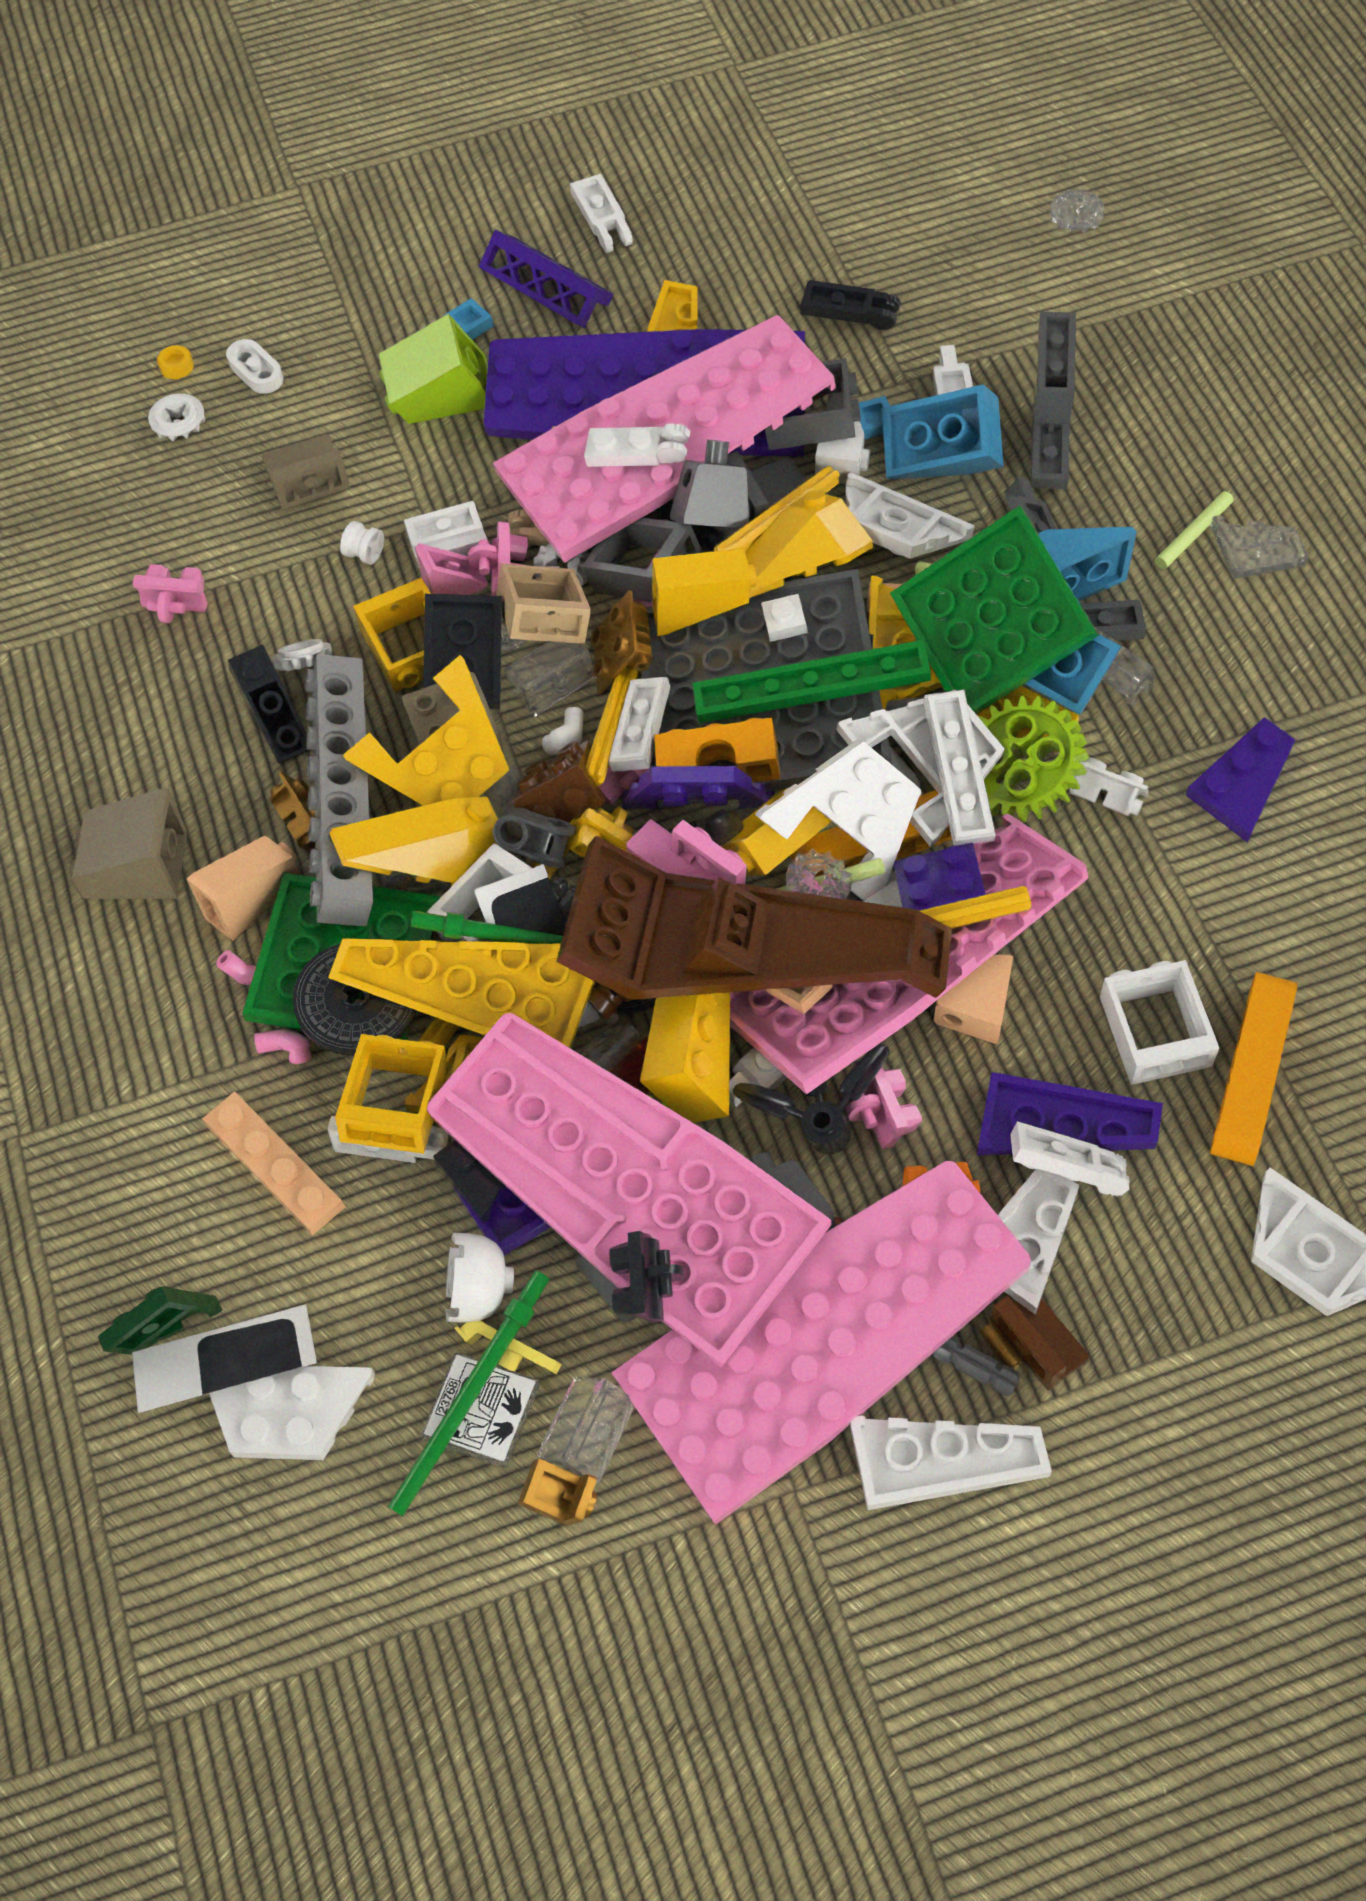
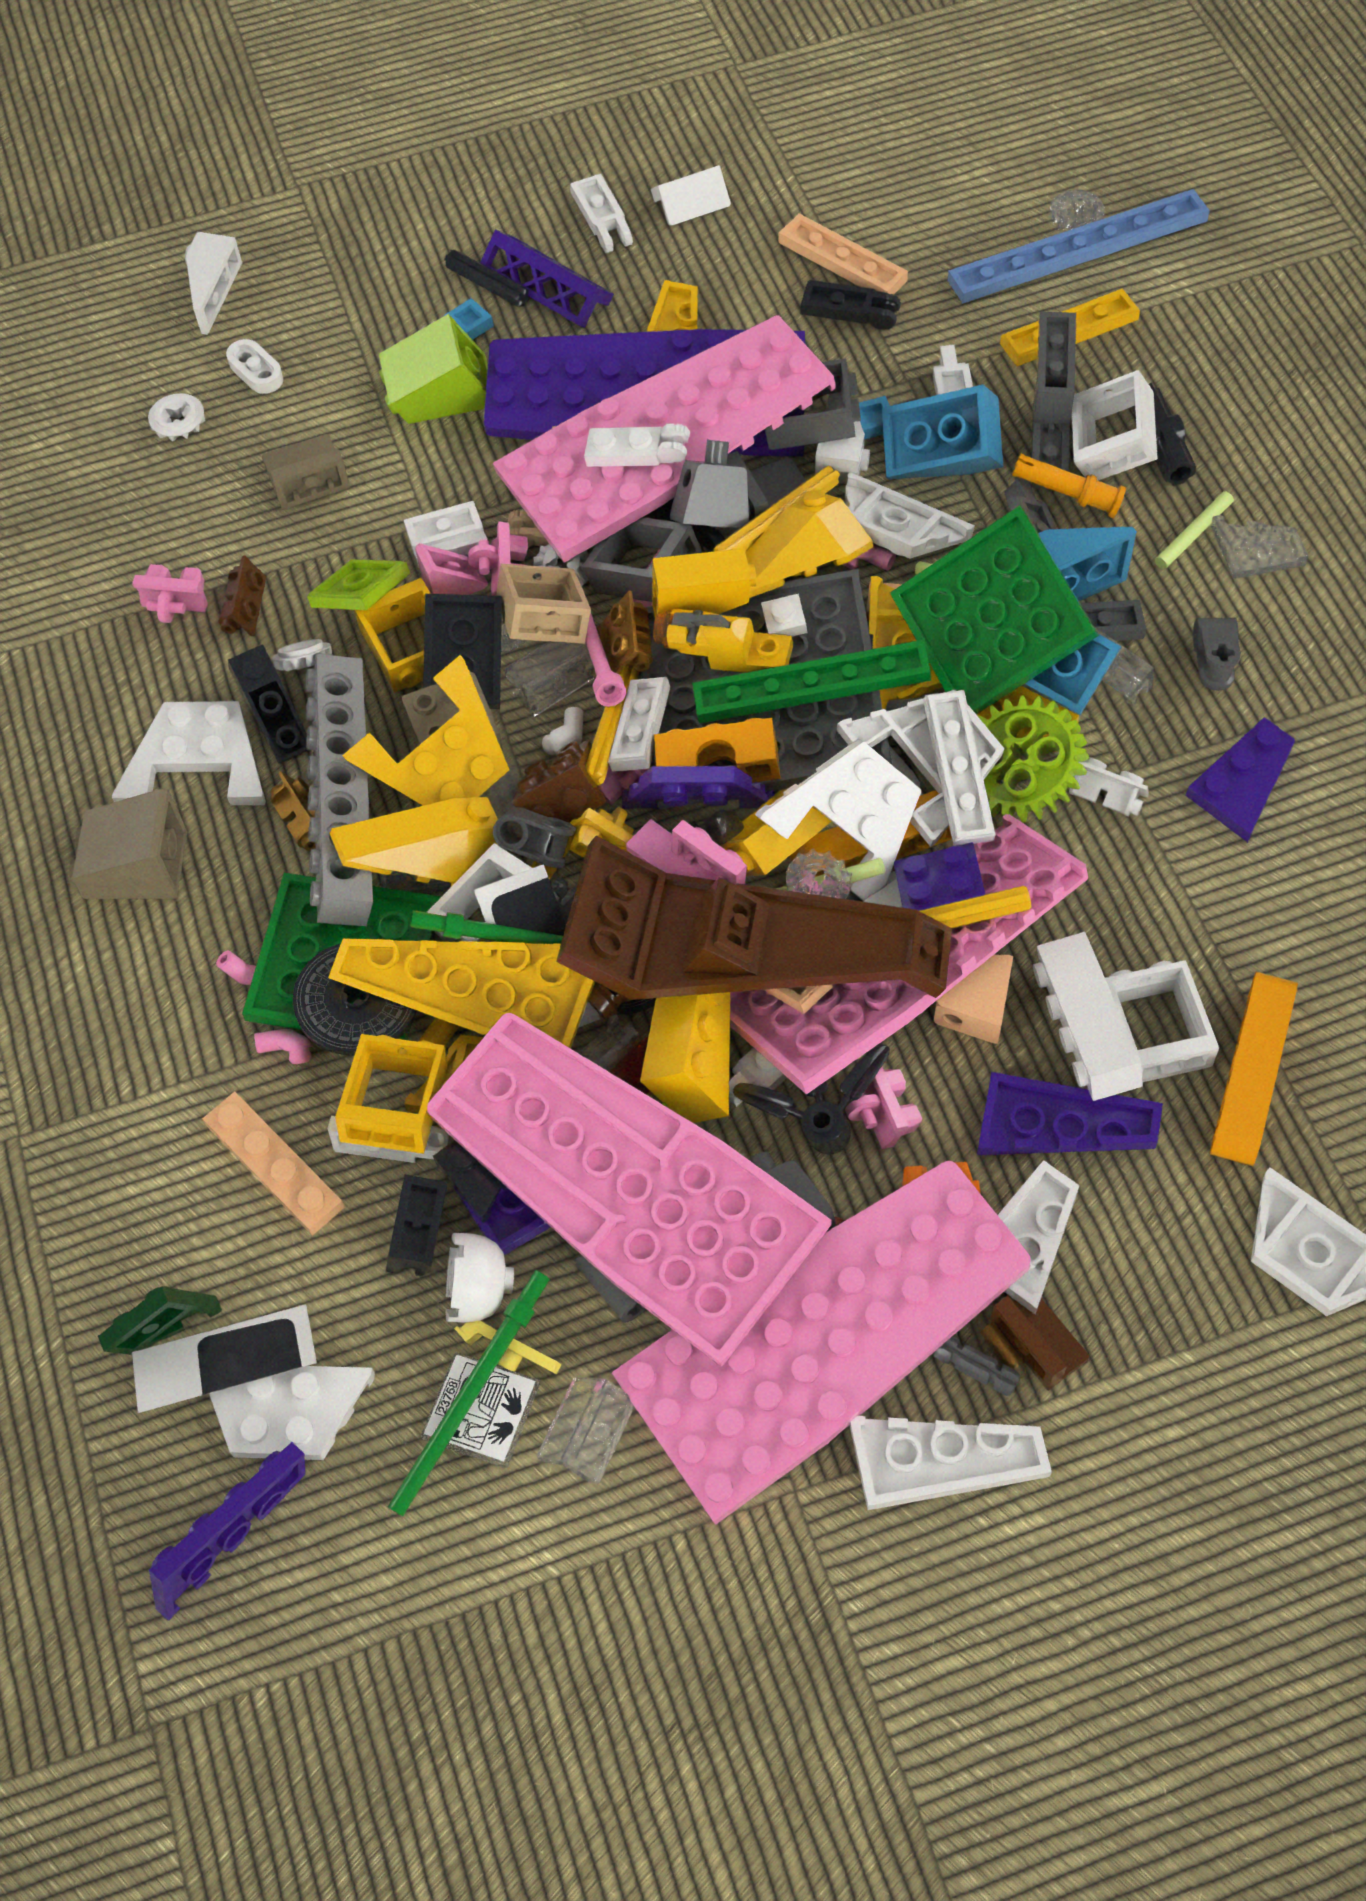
yellow tile [157,345,194,379] -> none
light nougat slope [187,835,300,941] -> none
white wheel [340,521,384,565] -> none
pearl gold bracket [518,1458,597,1526] -> none
black hips [609,1231,685,1323] -> none
white hinge [1010,1121,1130,1197] -> none
none -> white wing [112,701,266,805]
none -> dark purple wing [149,1442,306,1621]
none -> white slope [185,232,242,335]
none -> reddish brown hinge [218,555,266,636]
none -> lime tile [307,559,411,610]
none -> black hinge [386,1174,448,1276]
none -> black axle [444,249,529,307]
none -> bright pink piece [583,591,626,707]
none -> white panel [651,165,731,226]
none -> yellow plate [653,609,793,673]
none -> light nougat plate [779,213,908,295]
none -> bright pink arm [842,544,896,571]
none -> medium blue plate [948,189,1210,304]
none -> yellow tile [1000,288,1140,367]
none -> light orange pin [1012,453,1126,518]
none -> white brick [1033,932,1143,1101]
none -> white window [1072,370,1157,480]
none -> black piece [1131,383,1196,486]
none -> dark grey piece [1193,618,1241,691]

